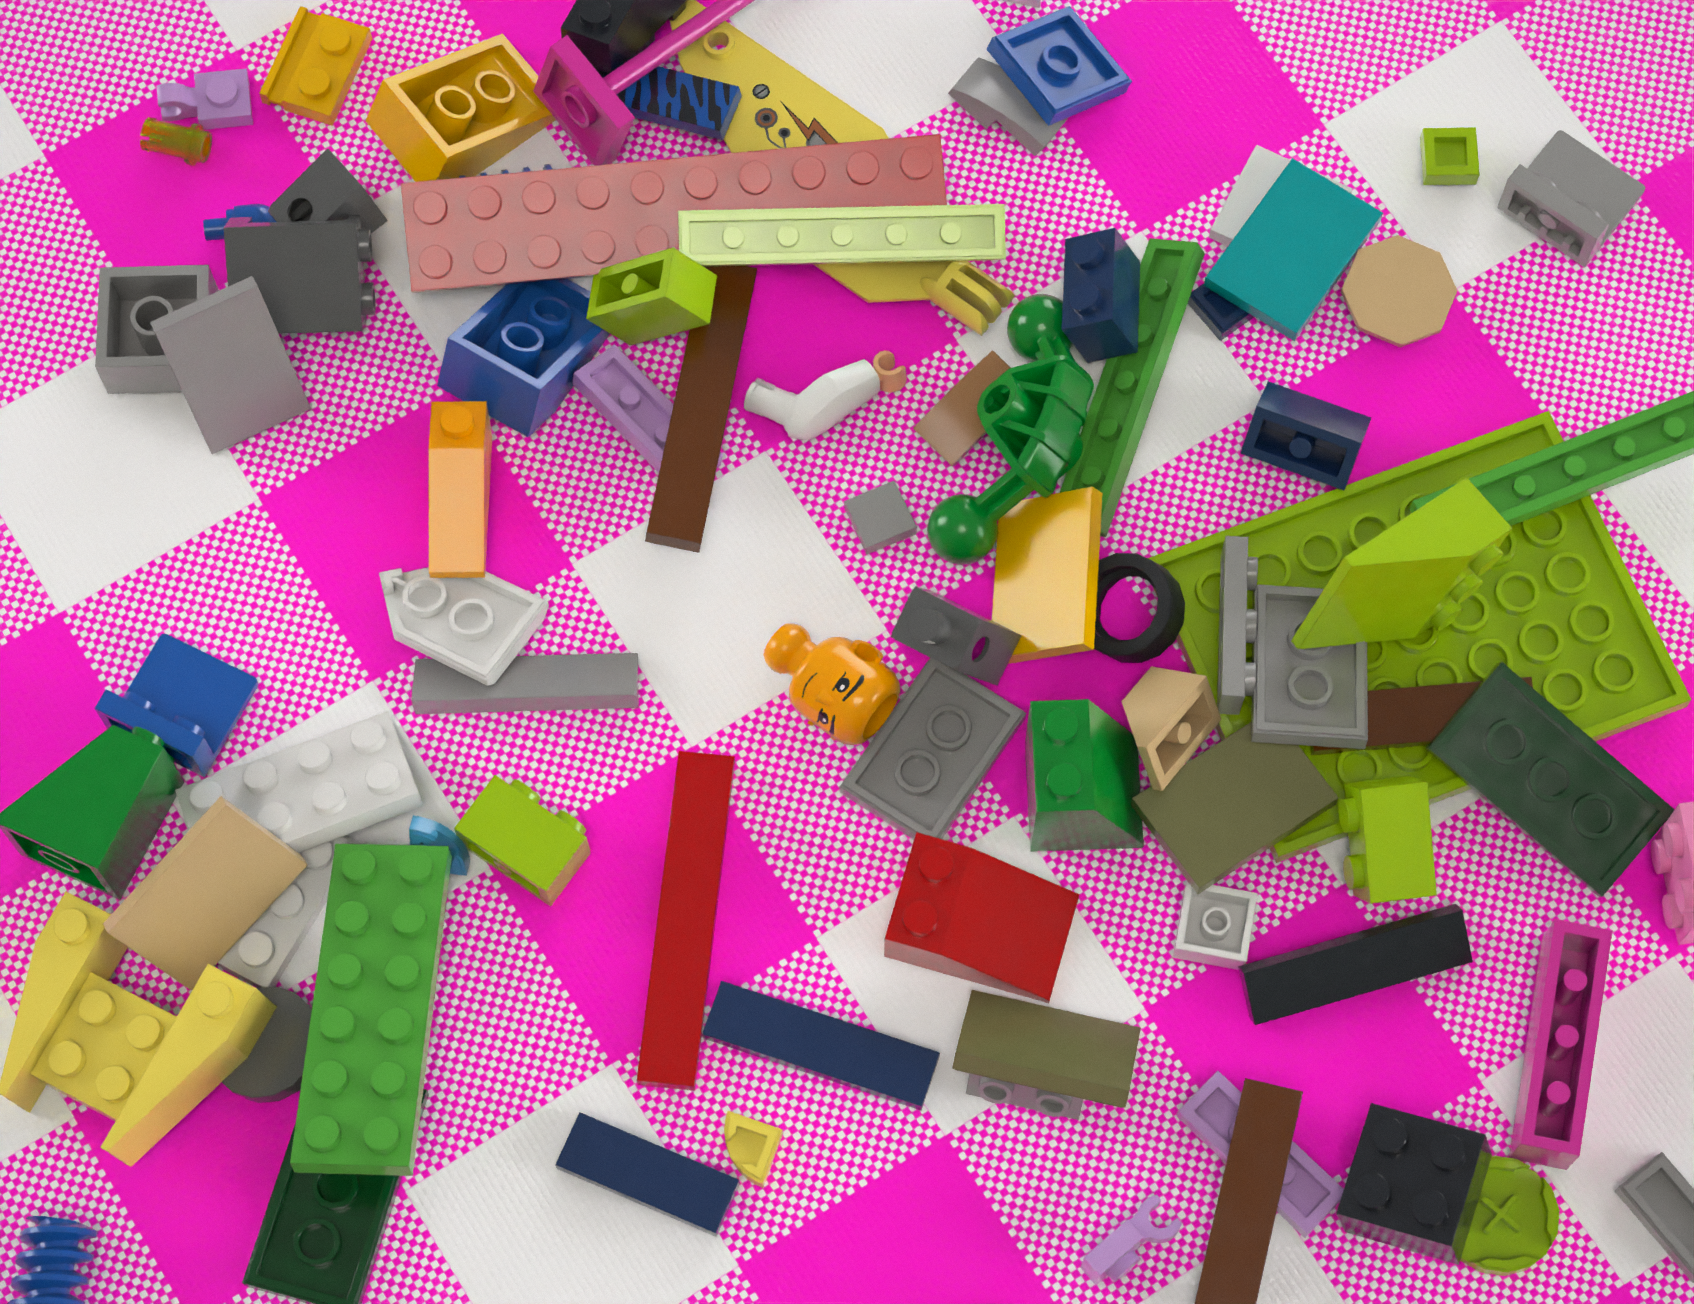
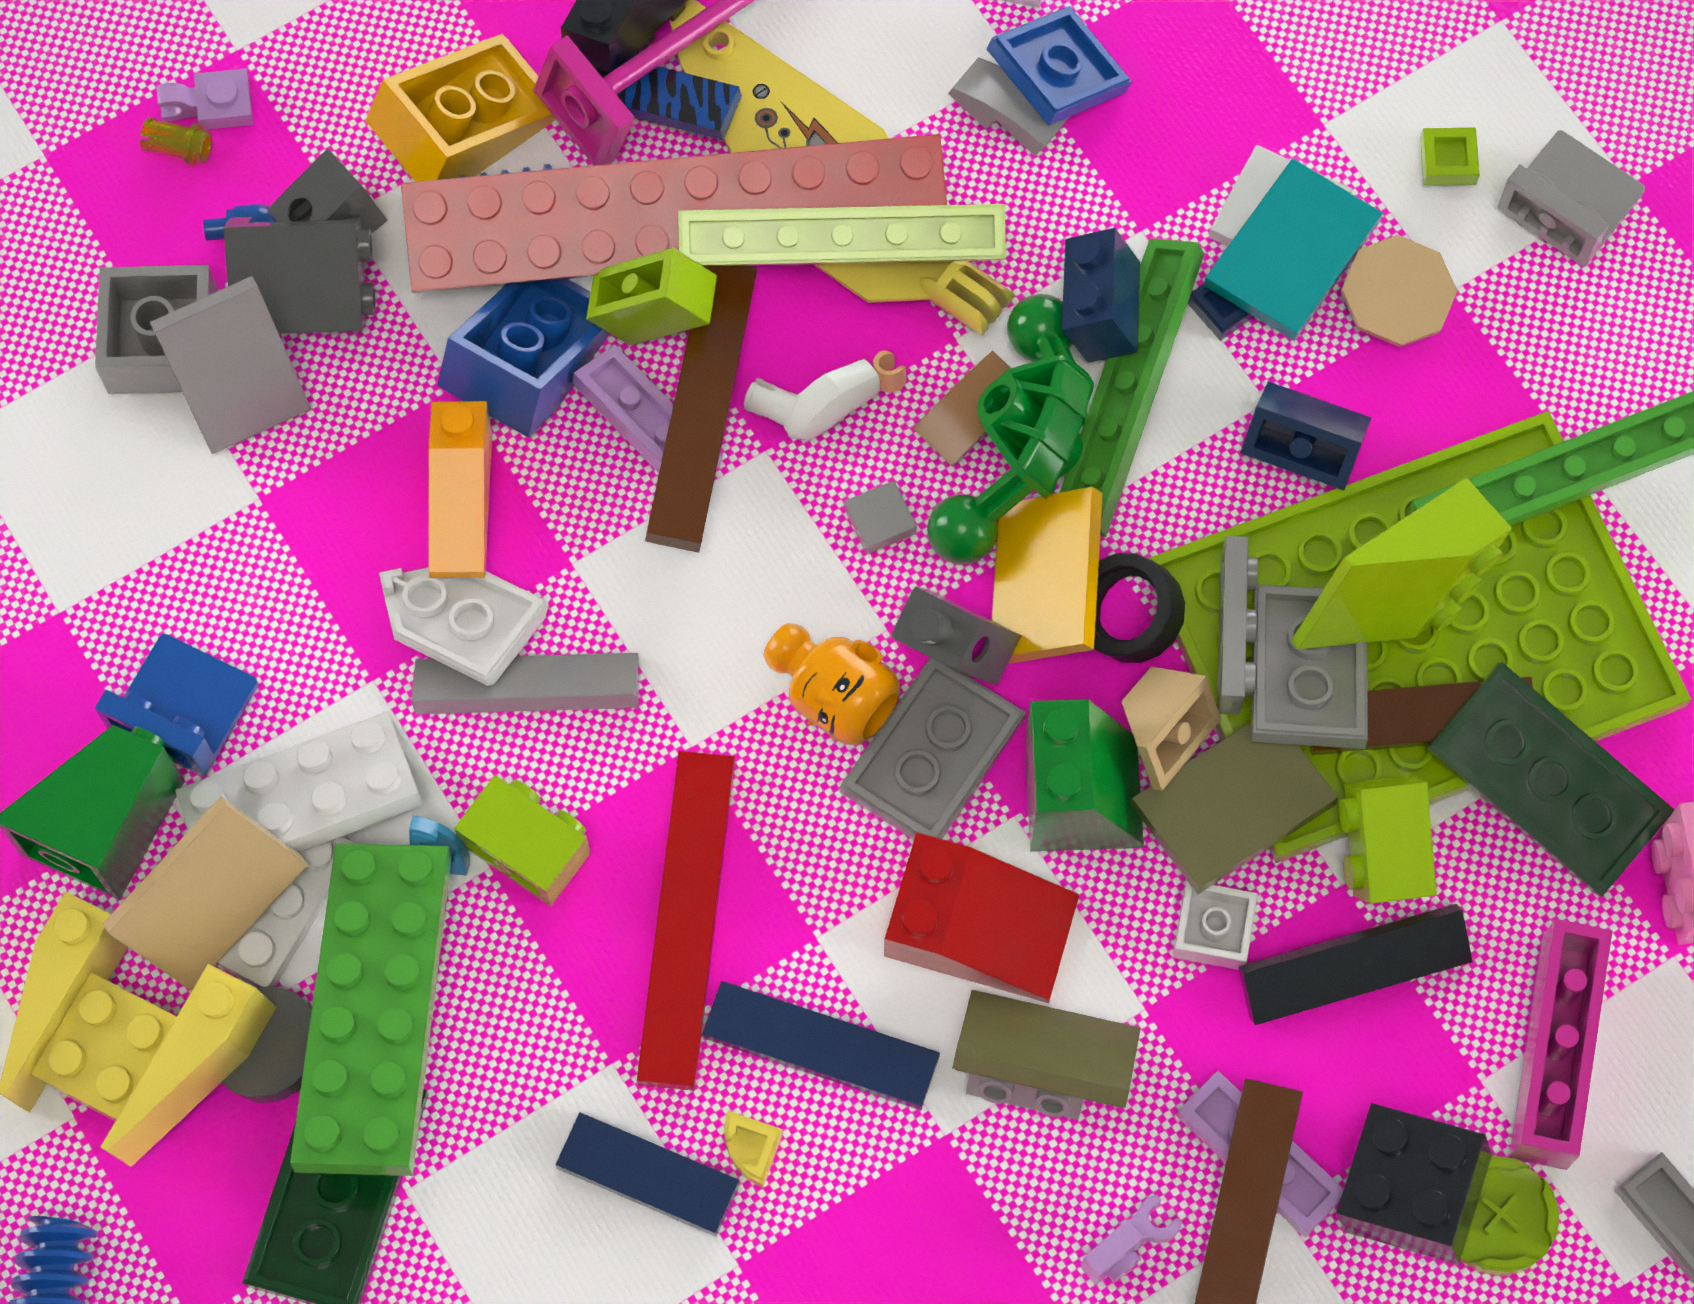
yellow plate [259,6,373,126] -> none

